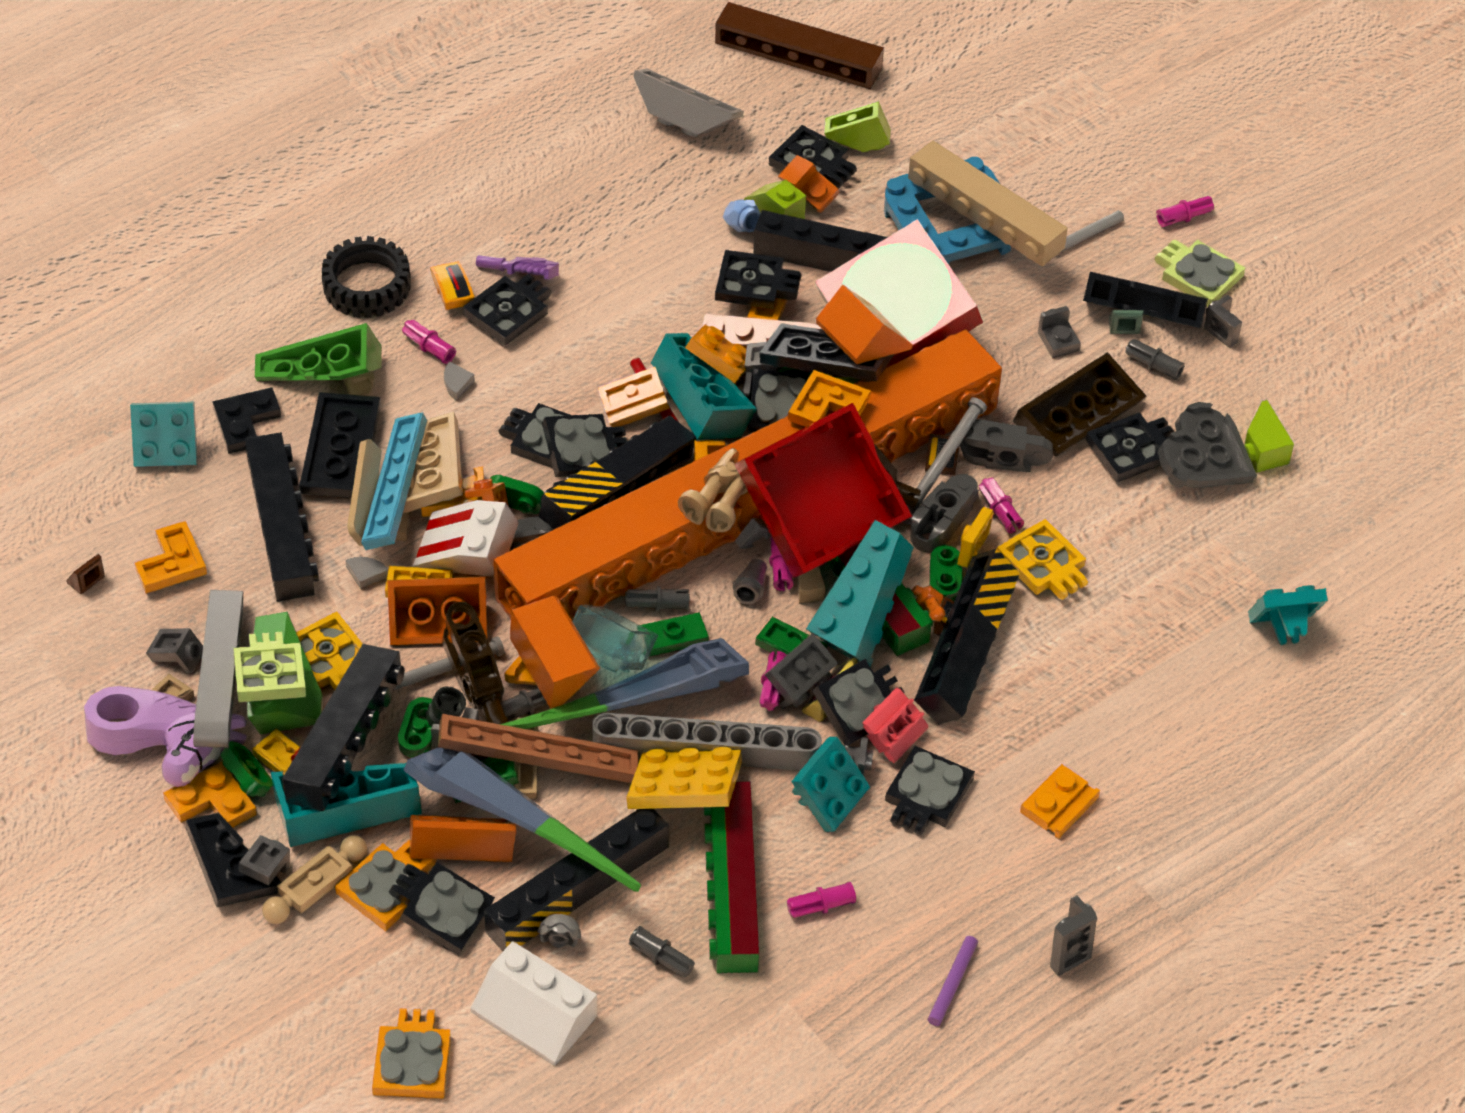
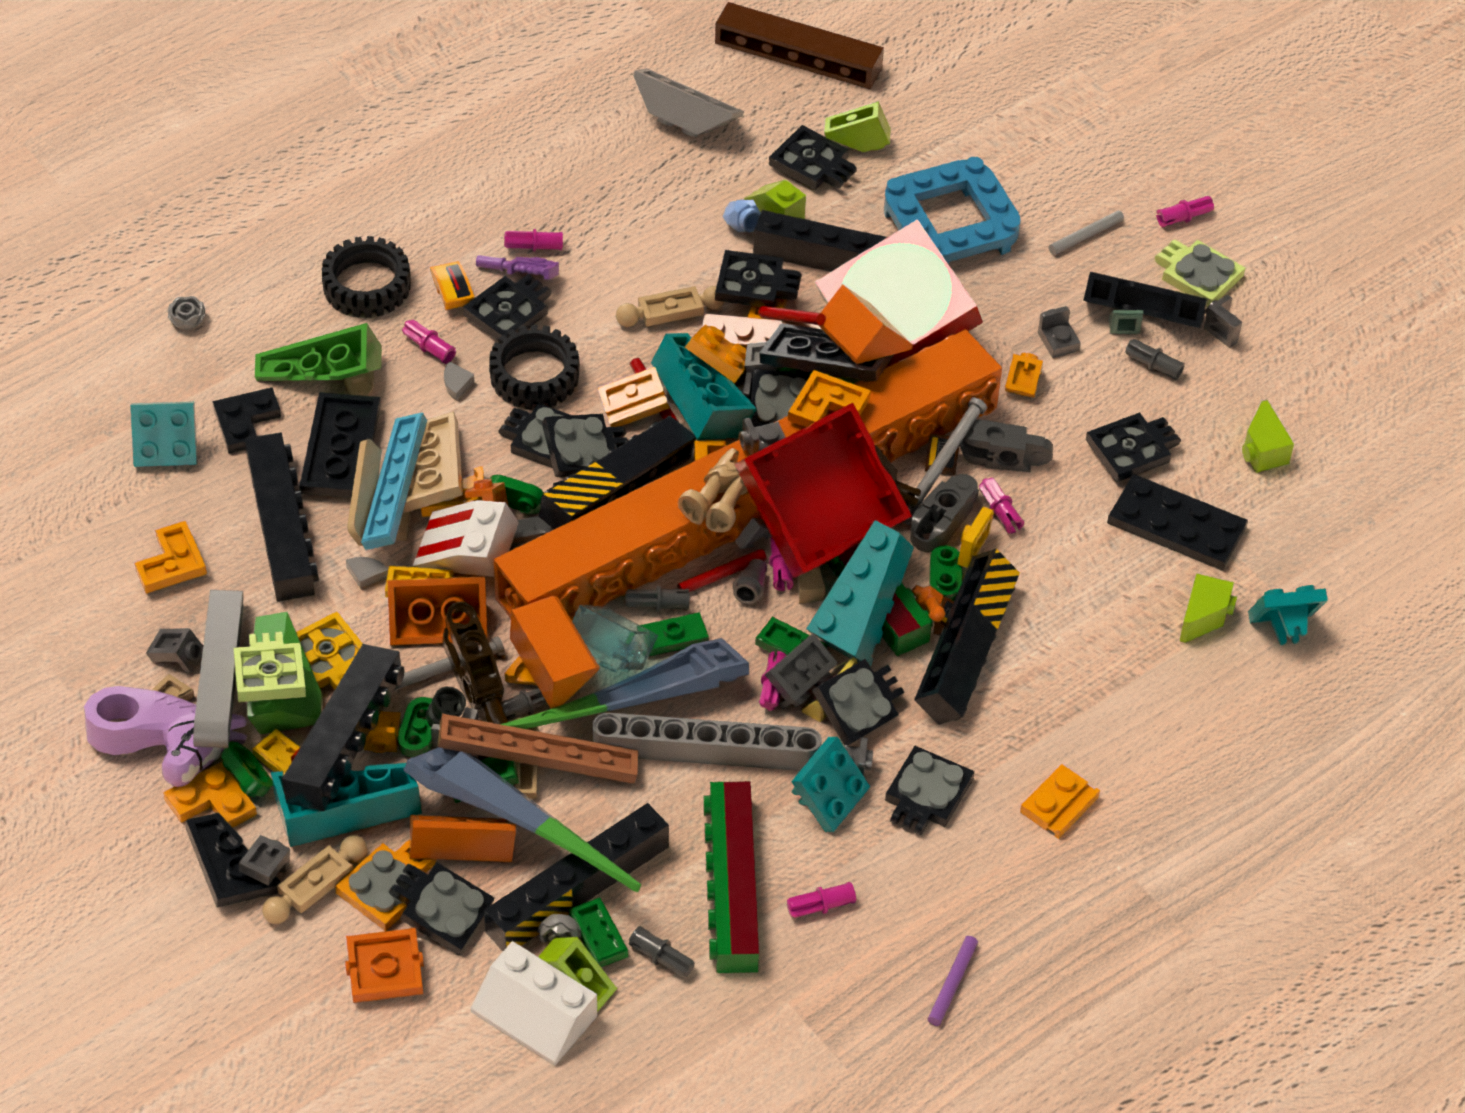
reddish brown slope [66,554,105,594] -> none
piece [372,1008,451,1099] -> none
yellow plate [626,747,742,809] -> none
orange slope [778,155,840,214] -> none
coral piece [862,688,928,764] -> none
tan brick [908,140,1068,267] -> none
yellow piece [997,519,1088,600] -> none
dark brown slope [1013,352,1147,457] -> none
dark grey bracket [1050,895,1097,976] -> none
dark grey plate [1158,402,1257,488] -> none
none -> light grey plate [168,296,205,330]
none -> orange plate [345,928,424,1003]
none -> light orange bracket [364,711,401,753]
none -> black tyre [489,325,580,409]
none -> dark pink axle [504,229,563,252]
none -> lime slope [538,937,618,1012]
none -> green plate [568,897,628,968]
none -> tan plate [616,286,725,327]
none -> red bar [677,548,767,592]
none -> flat silver bracket [739,418,786,455]
none -> red bar [759,306,826,325]
none -> light orange bracket [1005,353,1043,398]
none -> black plate [1107,474,1248,571]
none -> lime slope [1179,573,1237,643]

